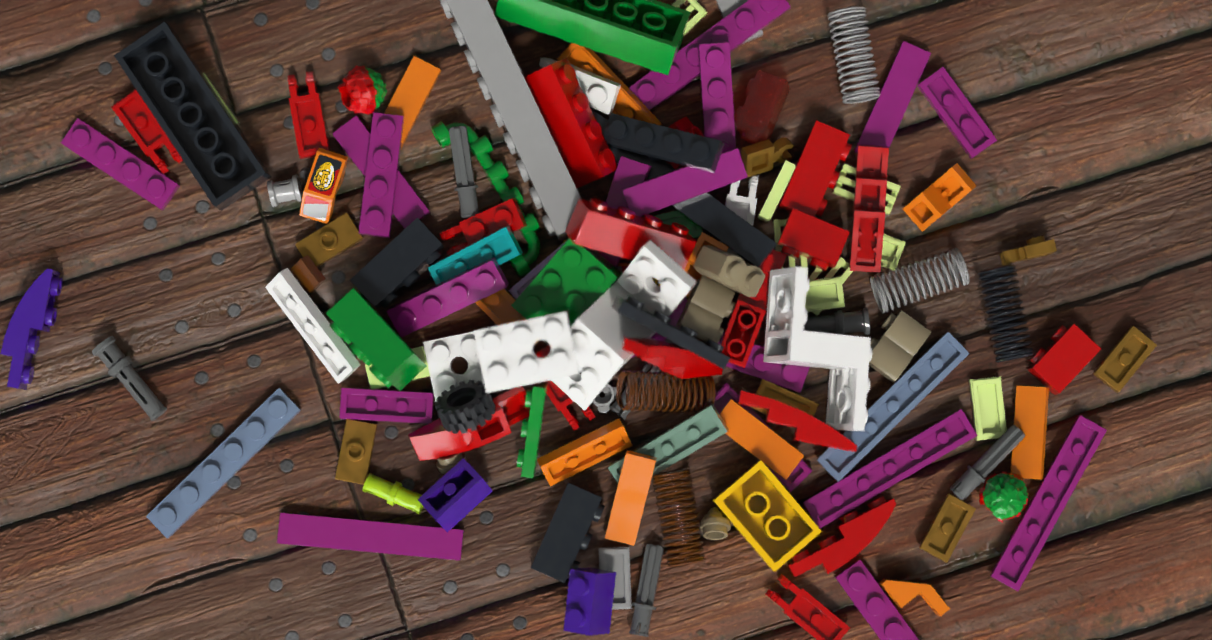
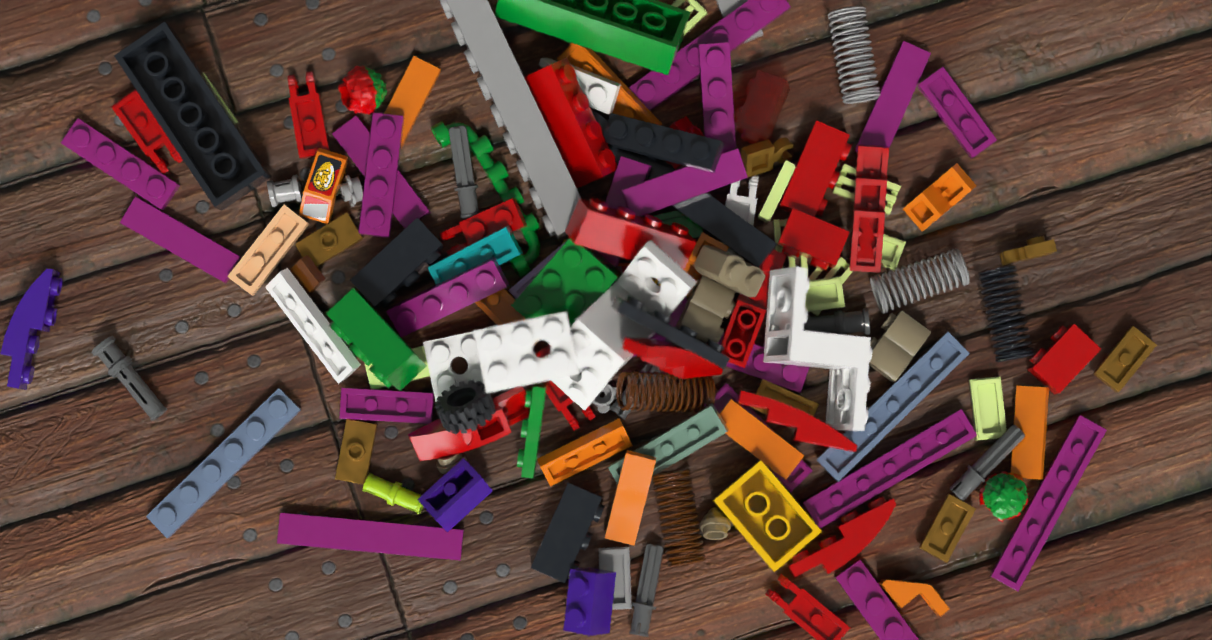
none -> magenta tile [120,197,242,284]
none -> light nougat plate [227,205,309,296]
none -> light grey plate [340,175,363,207]

